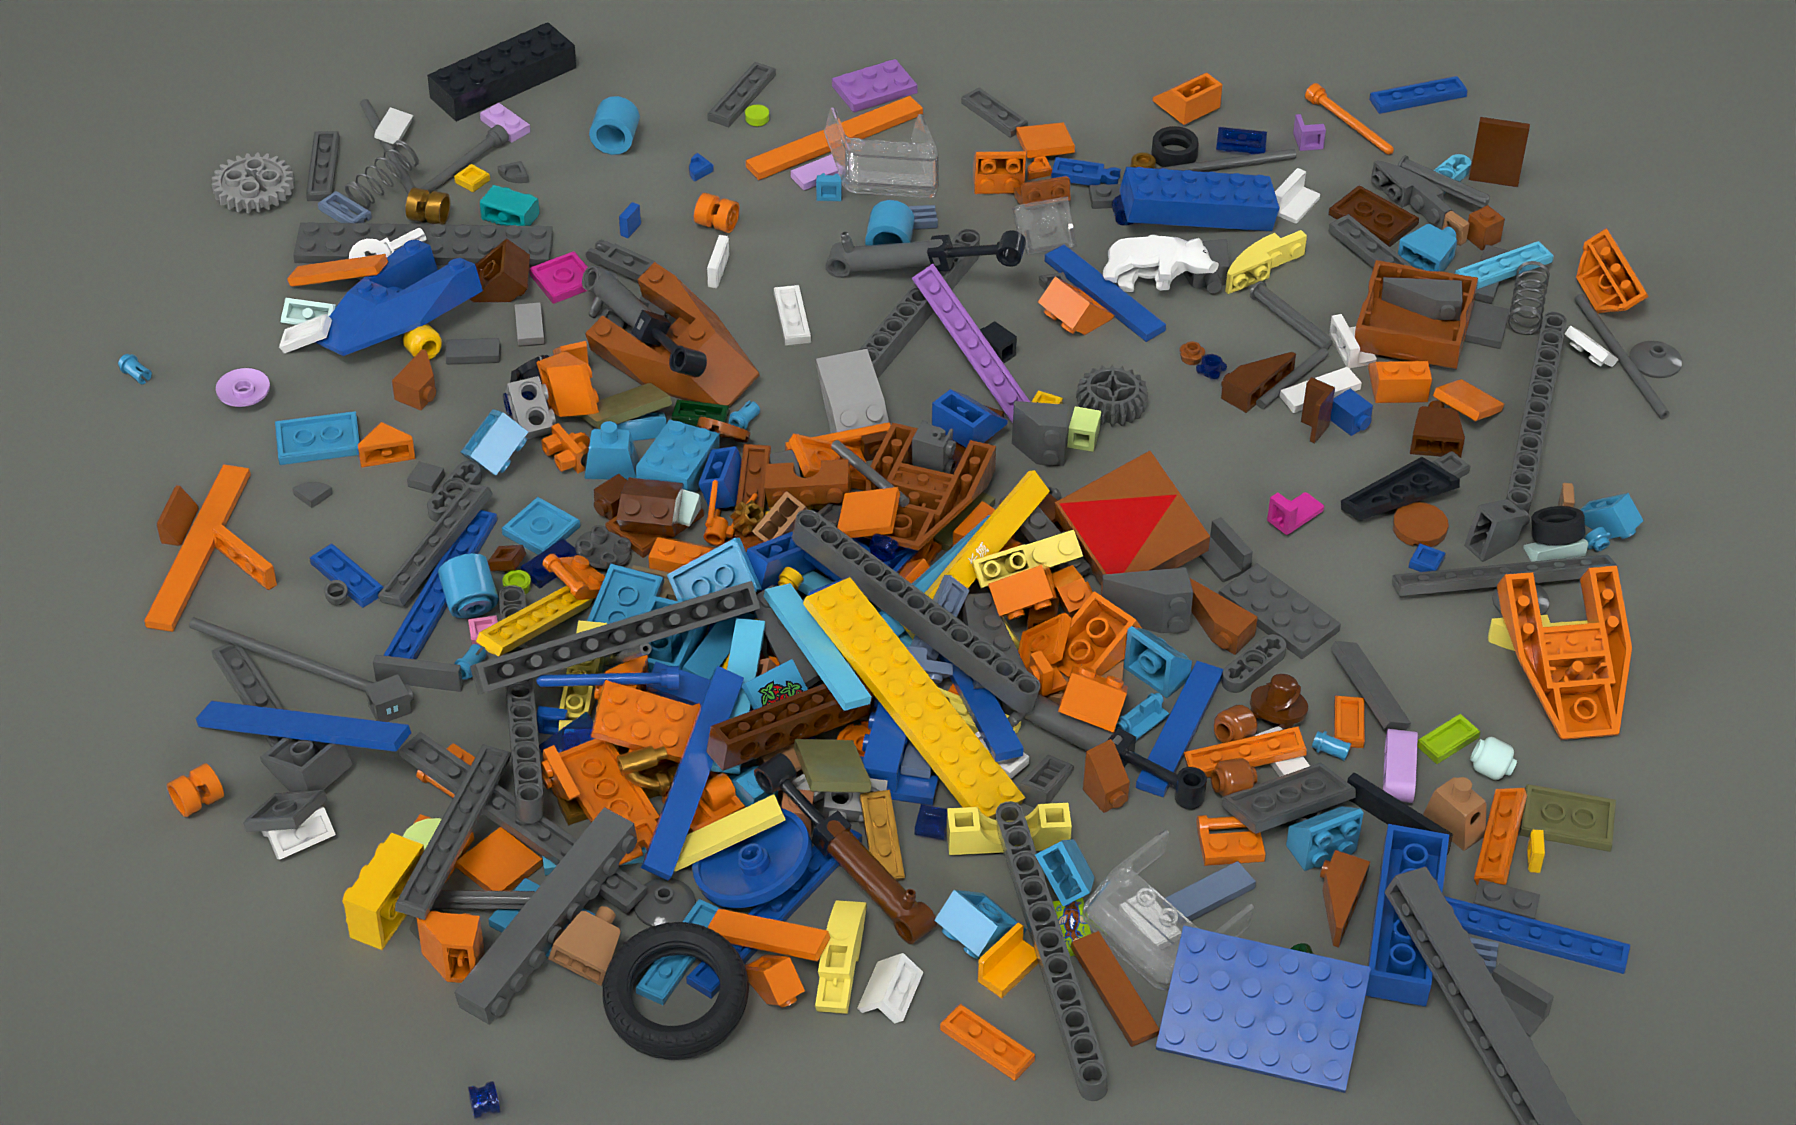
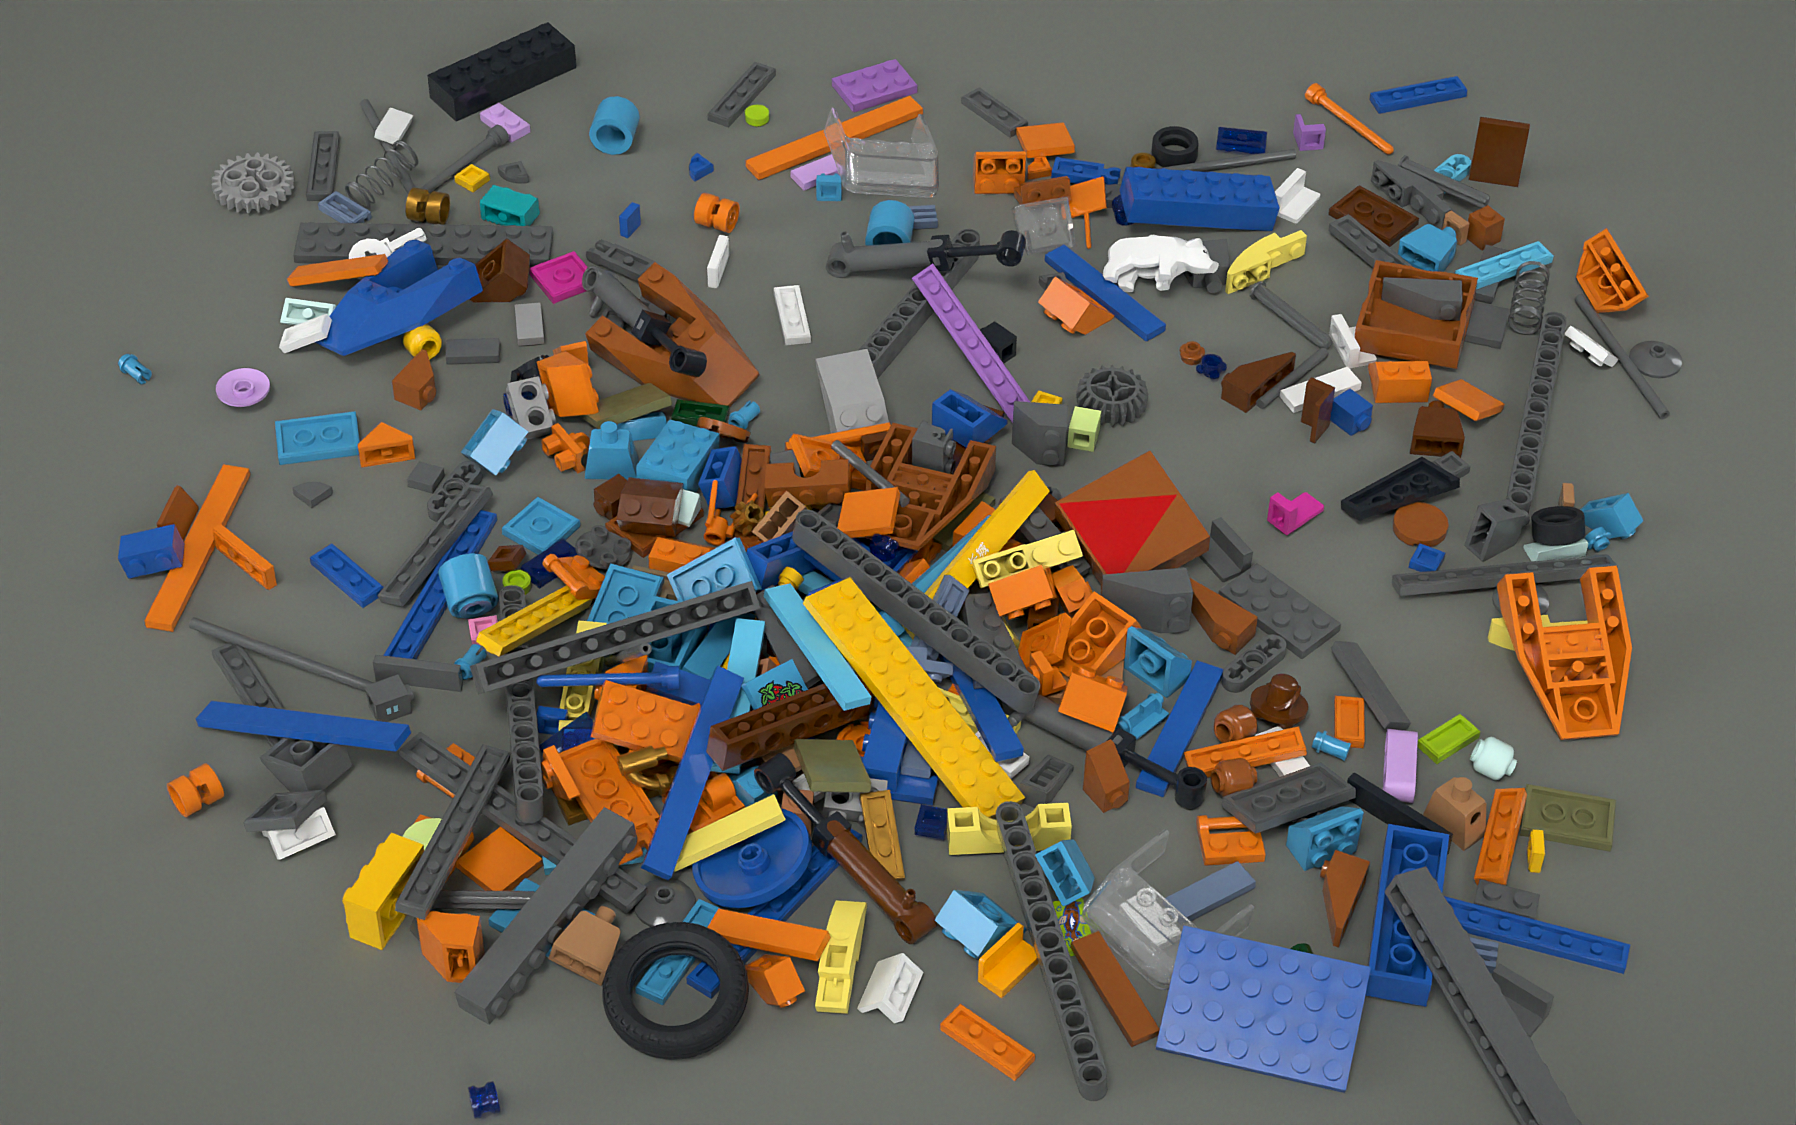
dark grey hinge [324,580,348,605] -> none
orange slope [1152,72,1223,125] -> none
none -> blue brick [118,524,185,579]
none -> orange piece [1065,176,1107,249]

